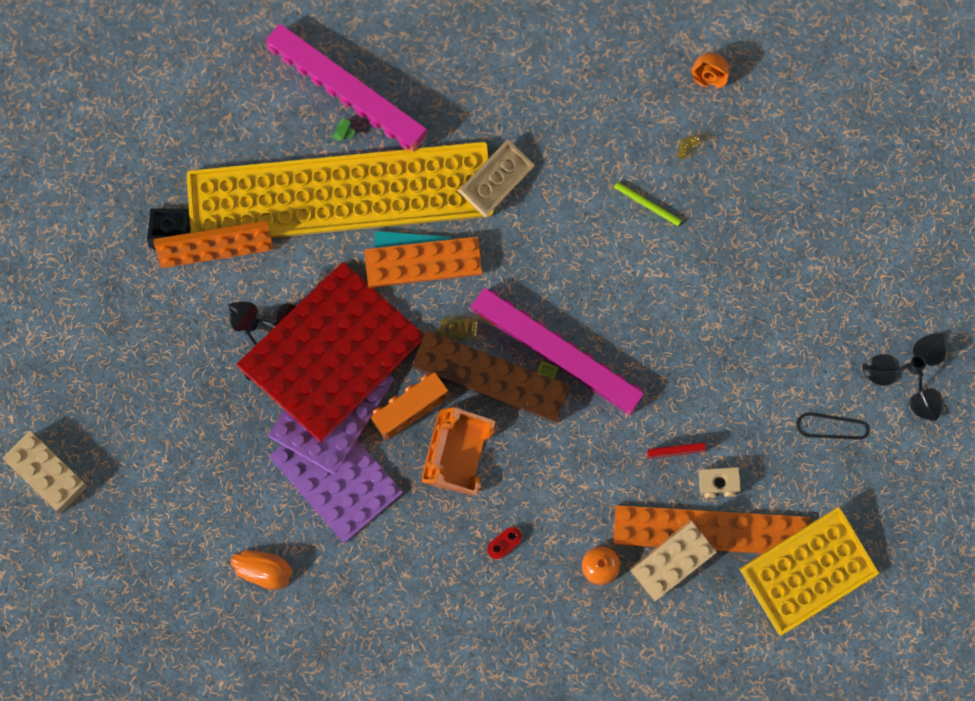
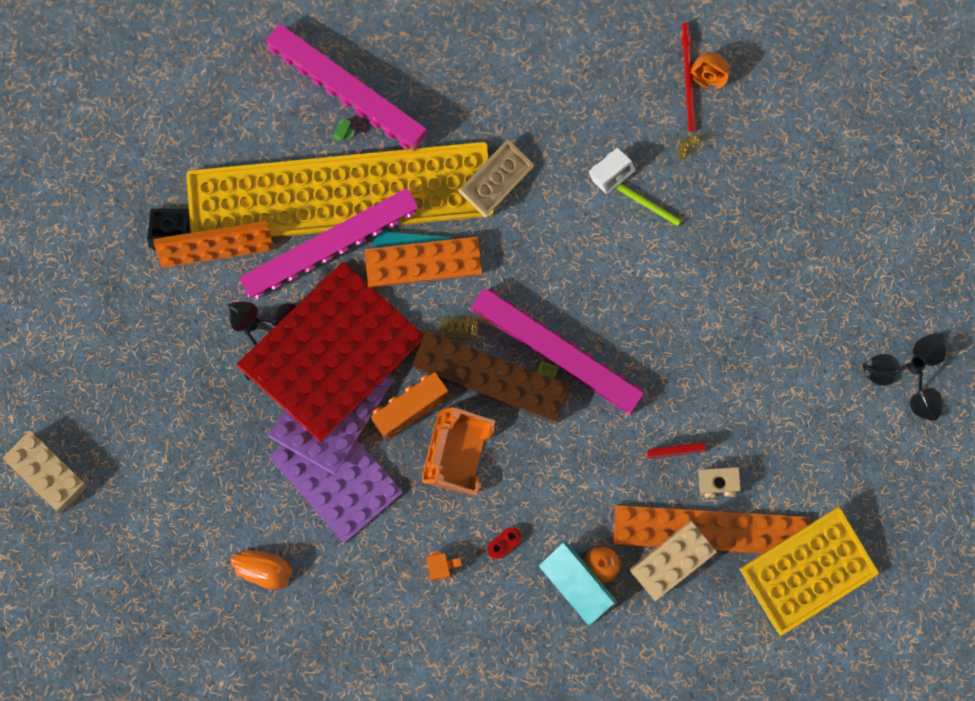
black piece [796,413,869,440] -> none
none -> dark pink brick [239,188,419,300]
none -> orange brick [426,551,462,582]
none -> tile [539,541,617,626]
none -> white brick [589,148,635,194]
none -> red bar [681,22,696,132]

